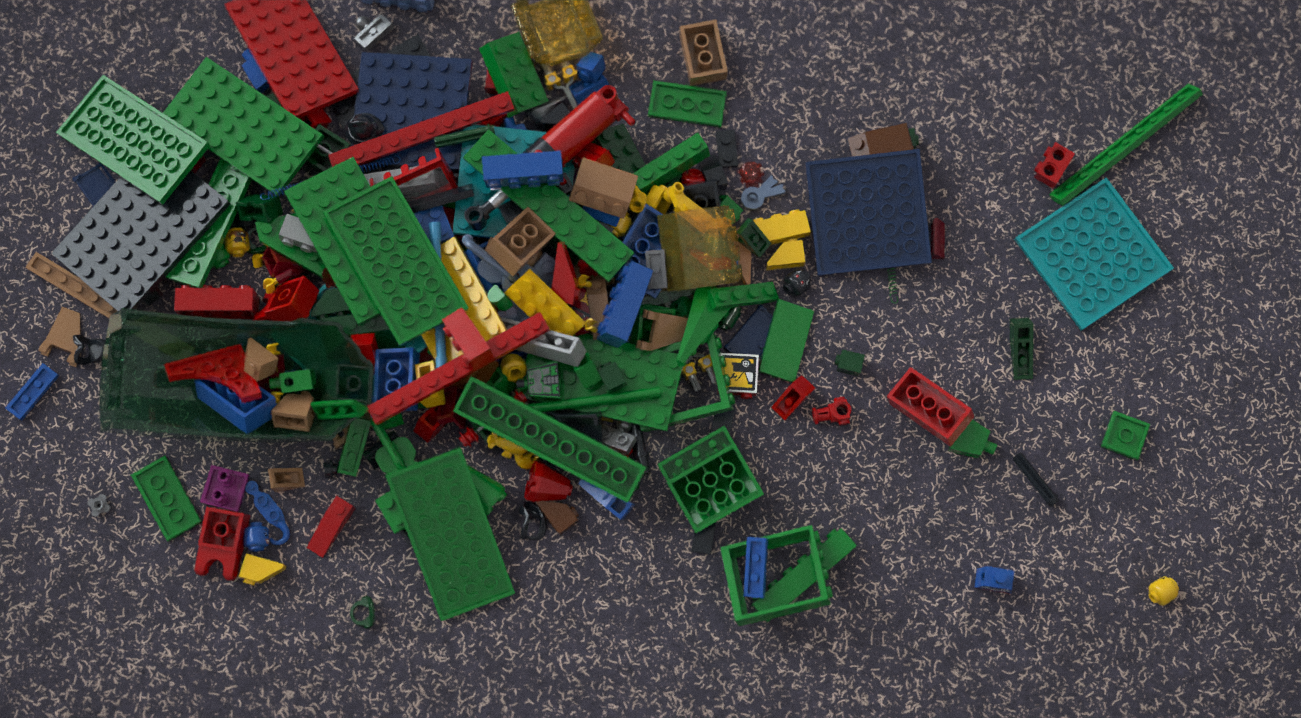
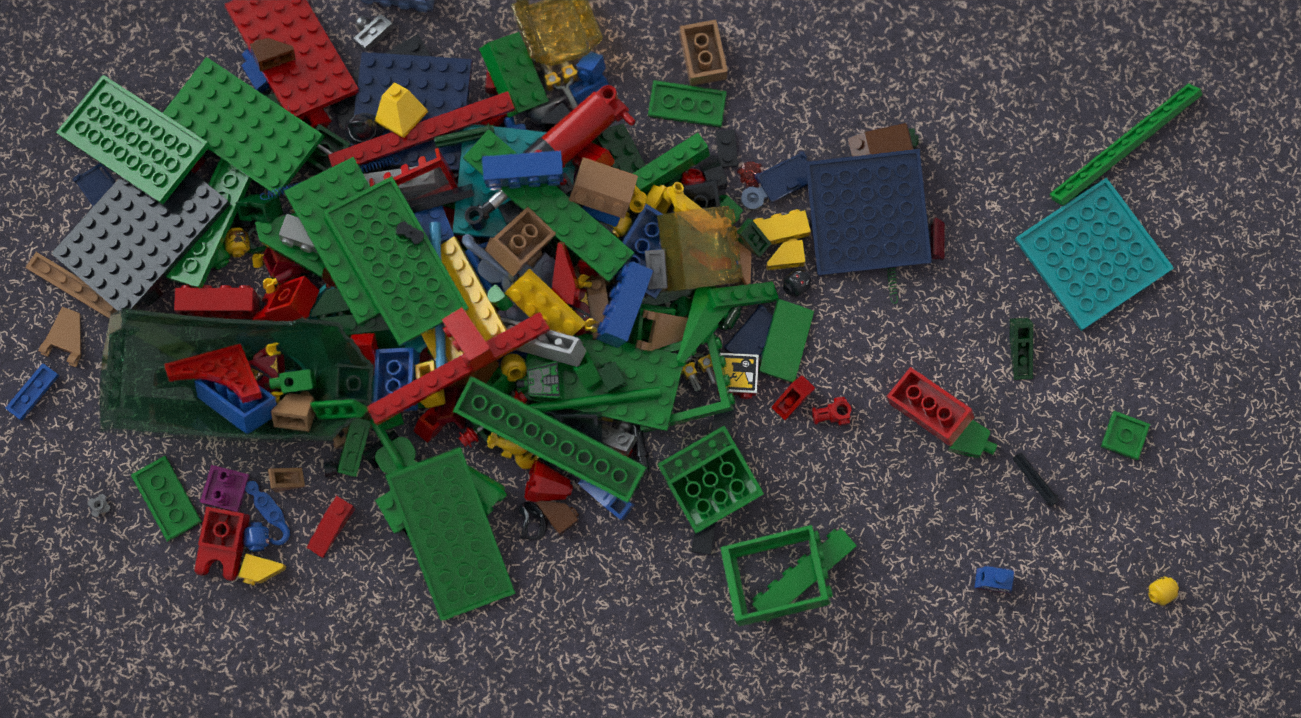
black piece [73,335,111,365] -> none
medium nougat slope [244,338,278,381] -> none
dark green piece [350,596,375,629] -> none
blue plate [744,537,768,598] -> none
dark green brick [834,349,865,377] -> none
red brick [1034,142,1075,189] -> none
none -> reddish brown slope [250,38,295,72]
none -> yellow slope [375,82,428,138]
none -> black piece [396,221,424,246]
none -> dark blue door [754,151,808,203]

